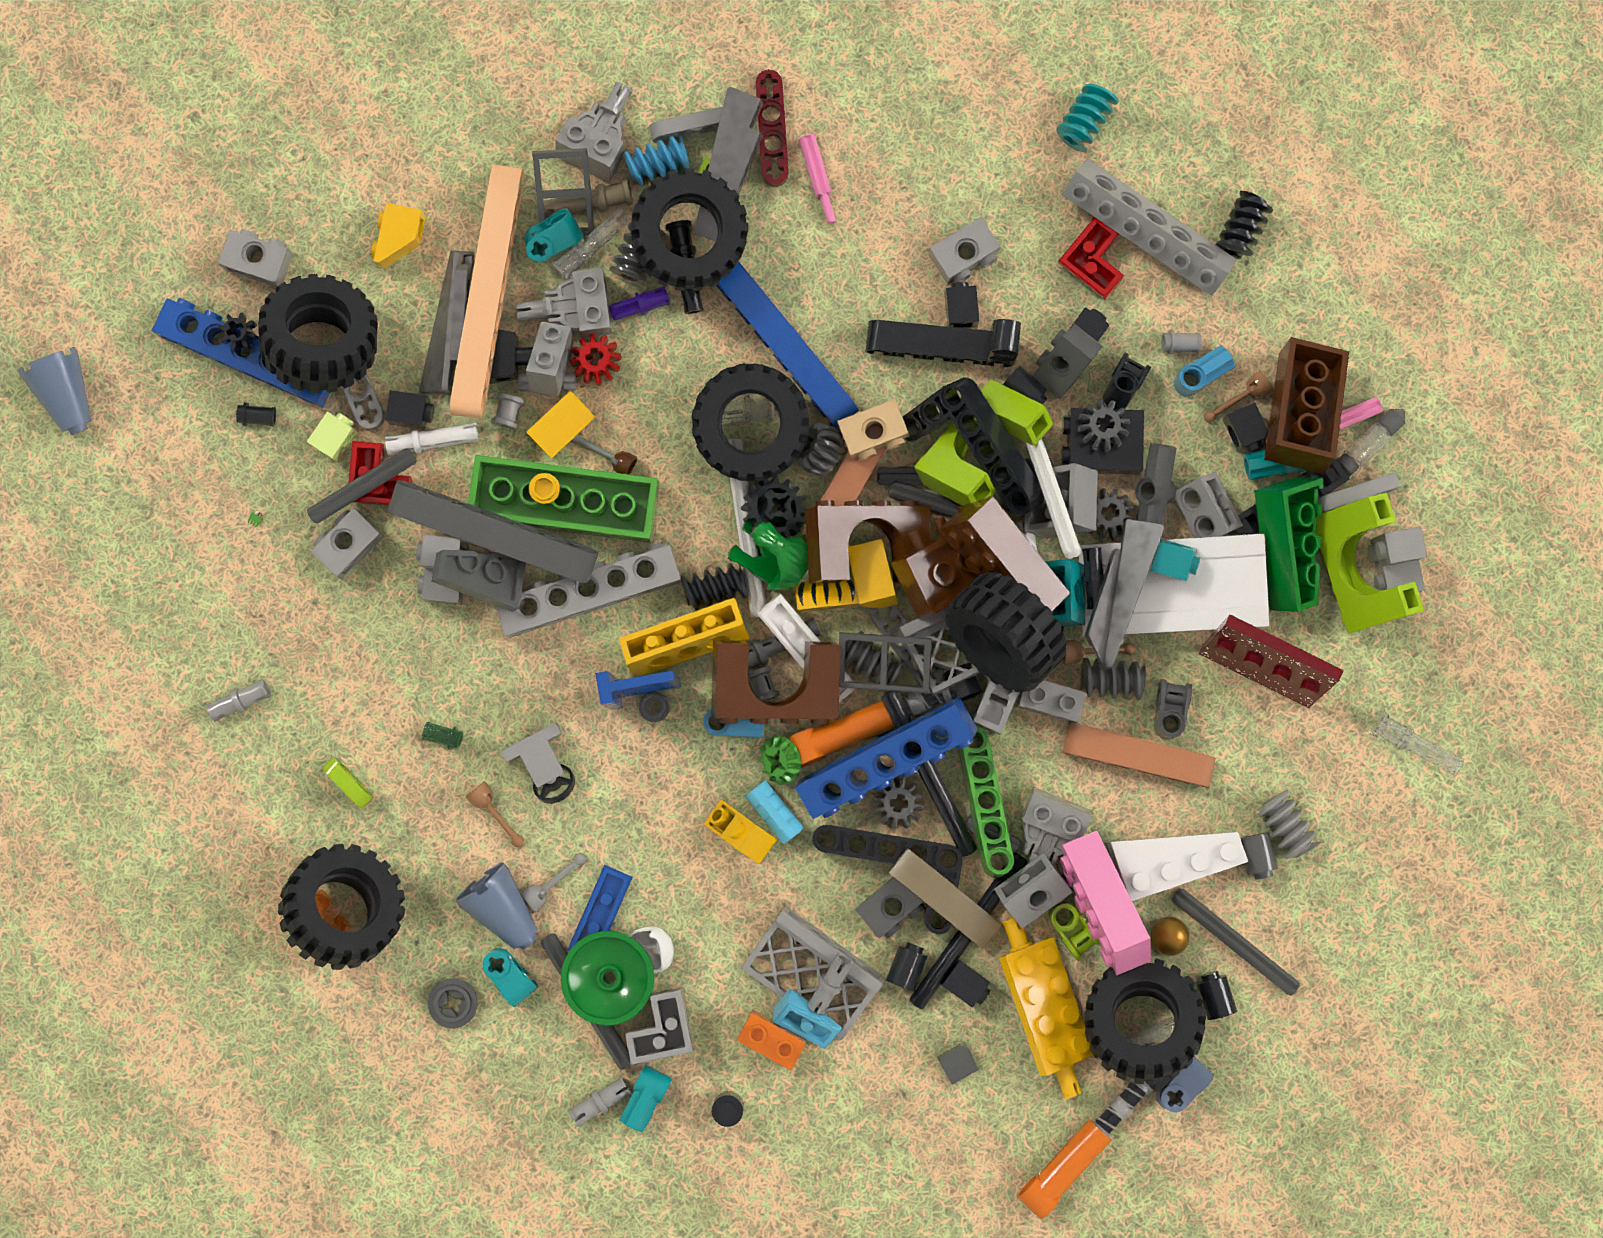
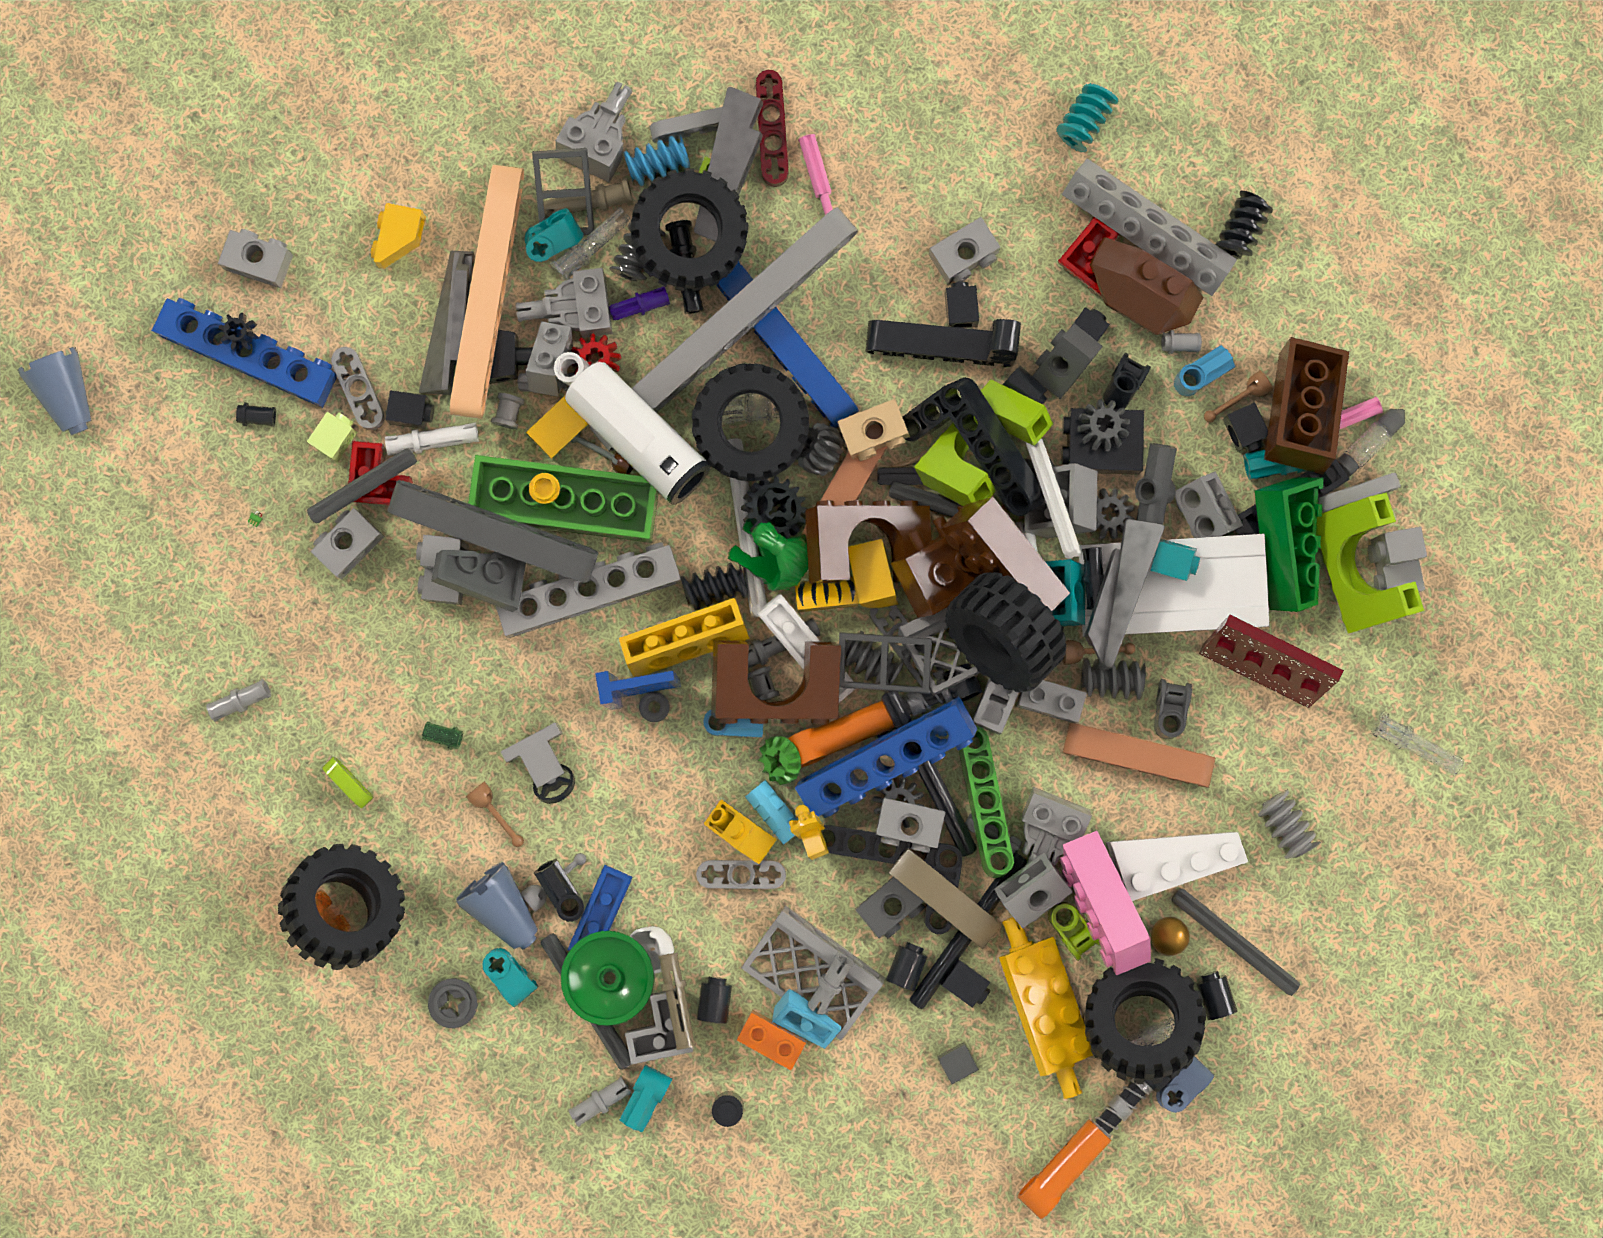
black tyre [258,274,378,394] -> none
dark grey brick [1240,832,1278,880] -> none
none -> black piece [534,858,584,922]
none -> white piece [554,352,711,505]
none -> light grey beam [590,207,858,452]
none -> dark tan pin [658,952,696,1050]
none -> light grey beam [696,860,786,889]
none -> black brick [697,976,732,1024]
none -> yellow piece [789,804,829,860]
none -> light grey brick [875,798,945,853]
none -> reddish brown wedge [1090,237,1204,335]

